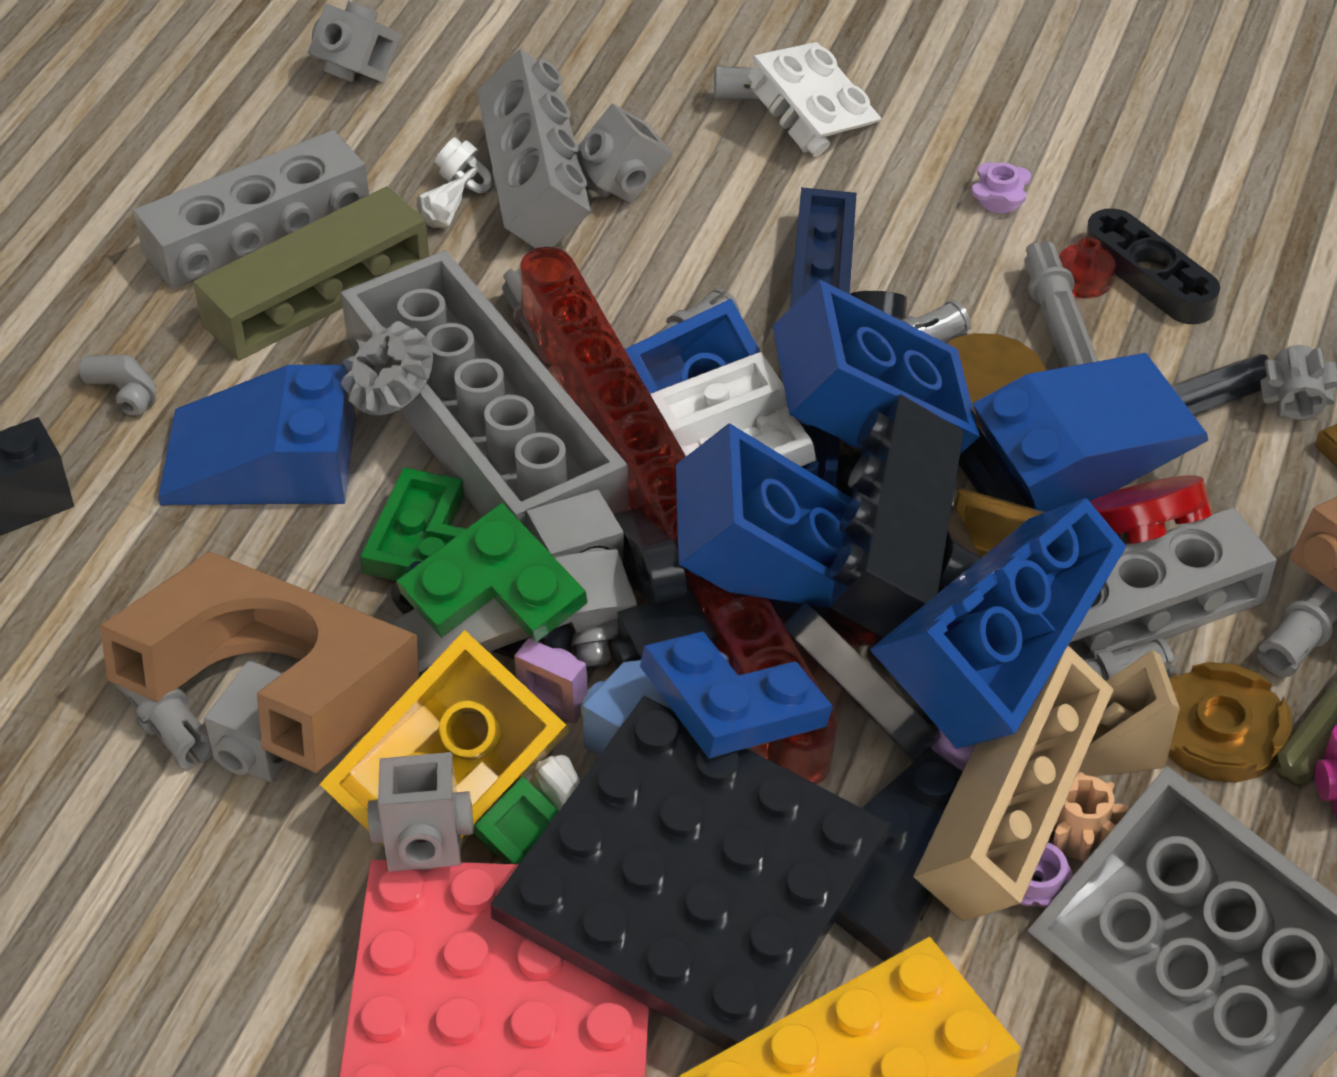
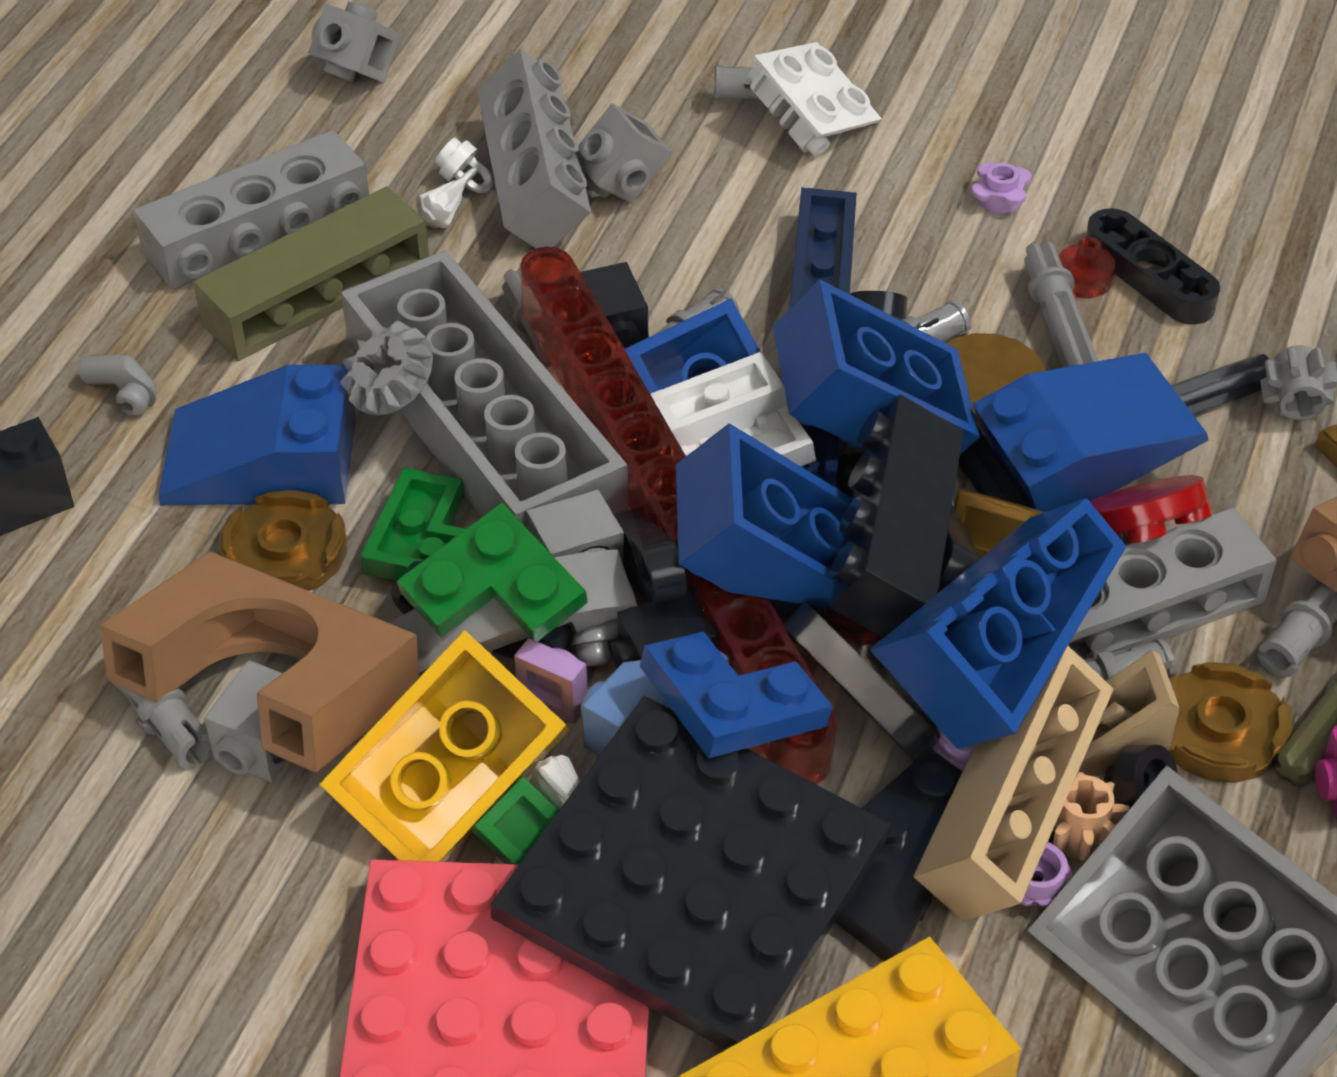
light grey brick [368,752,474,872] -> none
none -> pearl gold tile [220,490,347,591]
none -> black brick [571,262,649,362]
none -> black tile [1104,744,1178,809]

